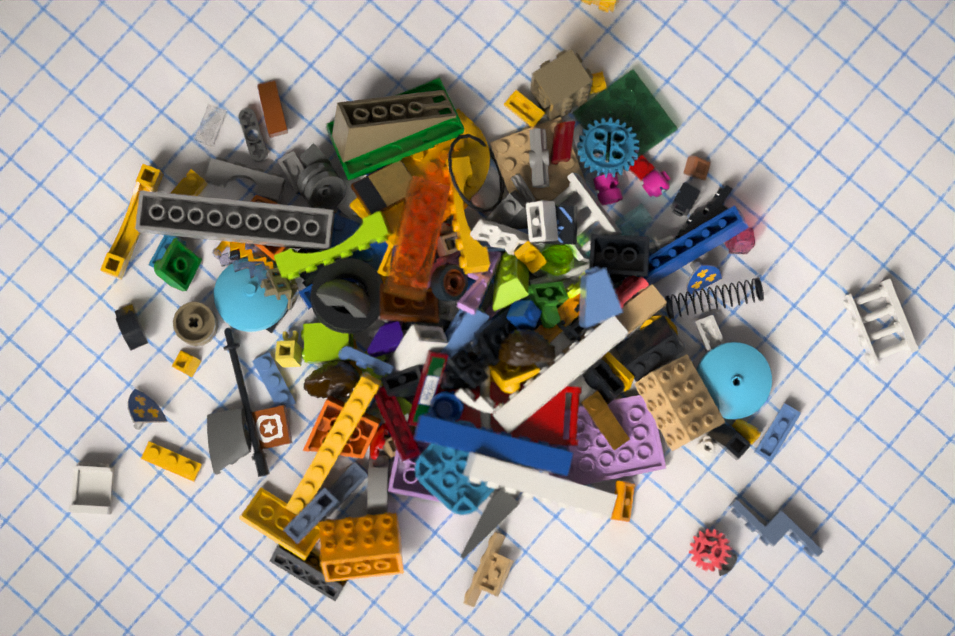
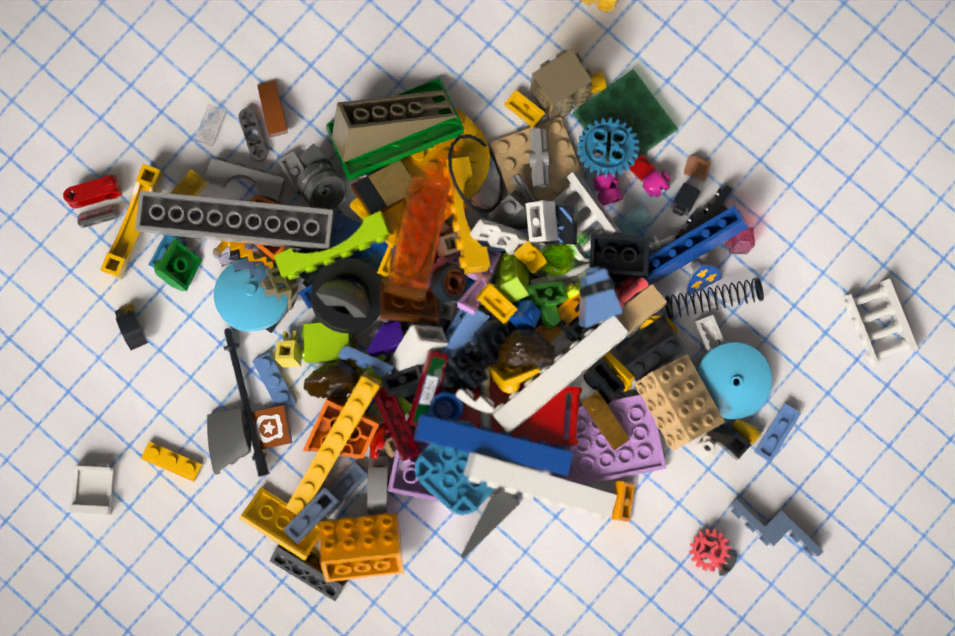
blue shield [128,389,167,430] -> none
yellow slope [172,350,201,377] -> none
dark tan wheel [173,302,218,347] -> none
tan bracket [463,532,514,607] -> none
dark red slope [550,121,575,165] -> none
none -> red piece [63,175,122,209]
none -> dark grey slope [77,205,118,228]
none -> yellow plate [475,283,517,324]
none -> black sticker [578,279,614,298]

